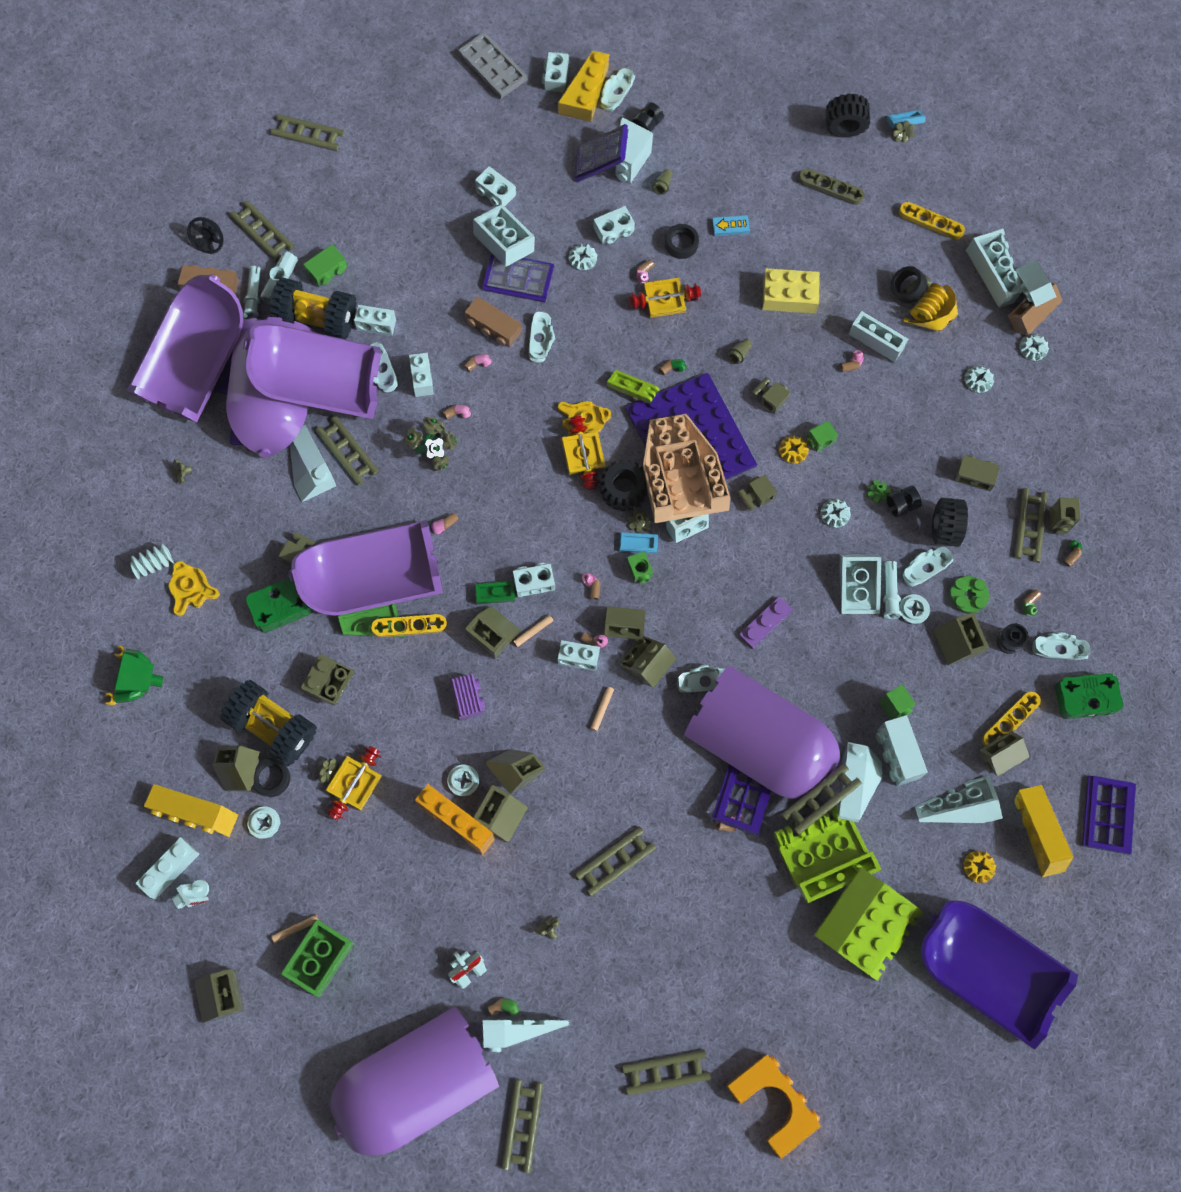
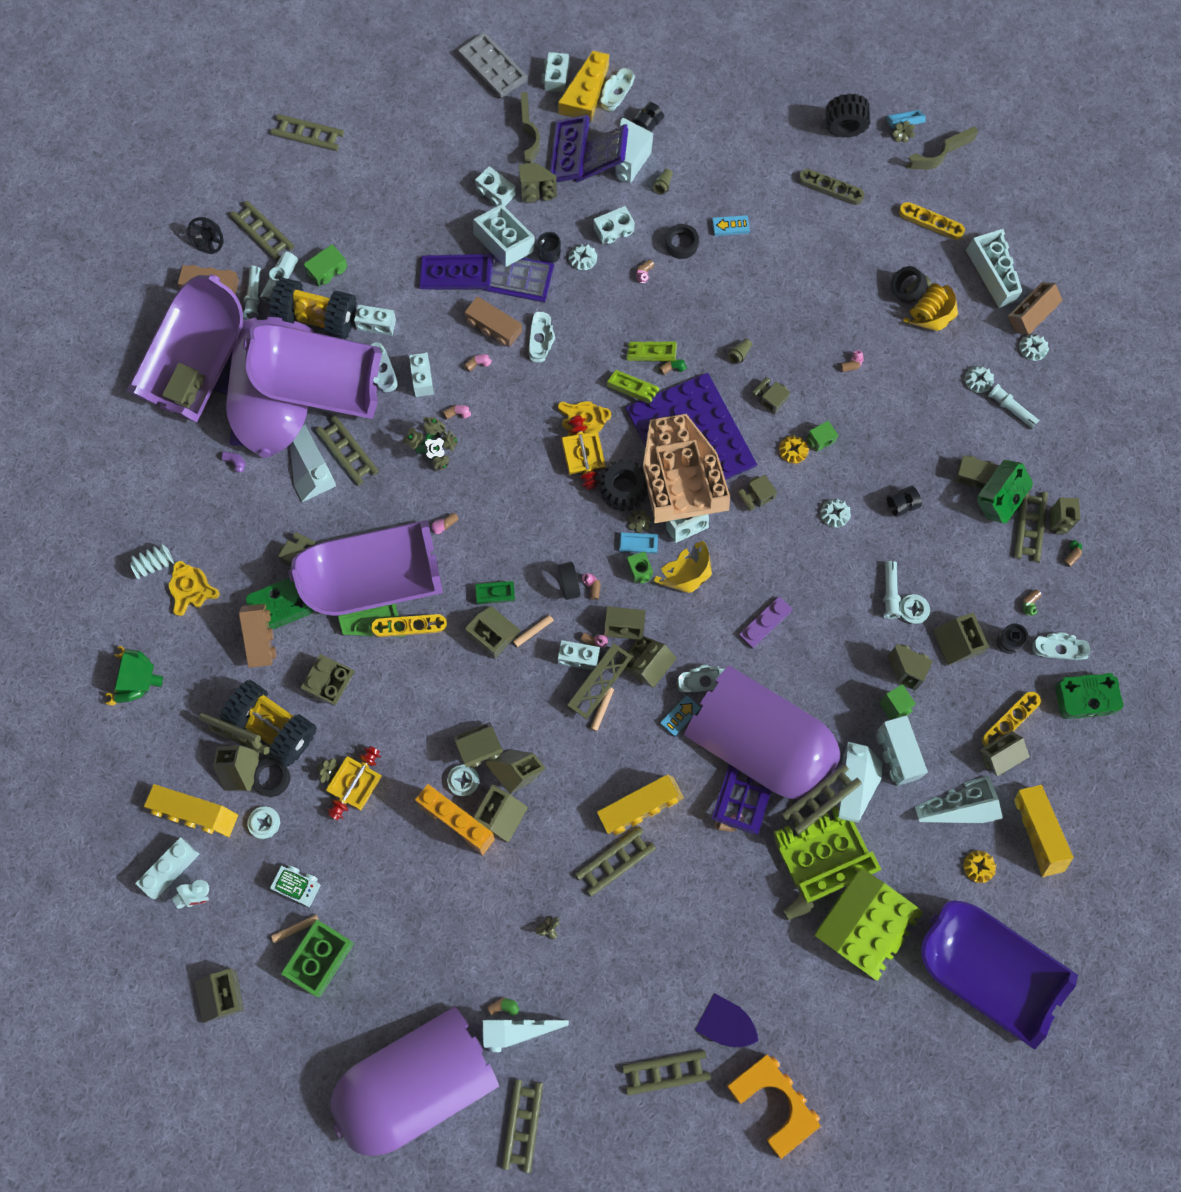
olive plant [172,459,192,484] -> none
light aqua hips [448,951,487,989] -> none
medium lavender brick [450,674,485,720] -> none
light aqua brick [513,563,555,597] -> none
yellow plate [629,278,701,318] -> none
light yellow brick [762,268,820,313] -> none
light aqua slope [839,554,881,614] -> none
light aqua brick [848,311,908,362] -> none
bright green plant [867,480,891,504] -> none
light aqua piece [903,547,953,587] -> none
black tyre [932,497,968,547] -> none
bright green plate [950,576,989,614] -> none
light aqua brick [1016,259,1056,307] -> none
dark purple piece [1082,776,1136,855] -> none
none -> olive brick [162,363,205,409]
none -> olive bar [199,713,270,754]
none -> medium lavender arm [222,451,246,472]
none -> medium nougat brick [239,604,277,668]
none -> brick [270,865,321,908]
none -> dark purple tile [419,254,493,290]
none -> olive slope [453,722,503,768]
none -> olive slope [518,163,557,203]
none -> olive piece [521,92,540,164]
none -> black wheel [538,232,561,264]
none -> dark purple tile [550,115,590,182]
none -> black tyre [558,562,580,600]
none -> olive fence [567,643,633,720]
none -> yellow wedge [597,774,684,836]
none -> lime hinge [627,342,677,361]
none -> yellow piece [654,541,712,593]
none -> medium azure tile [660,695,701,737]
none -> dark purple shield [695,993,759,1047]
none -> olive cone [783,894,814,921]
none -> olive slope [888,644,933,690]
none -> olive piece [905,126,979,170]
none -> green axle [977,459,1033,524]
none -> light aqua pin [988,384,1040,429]

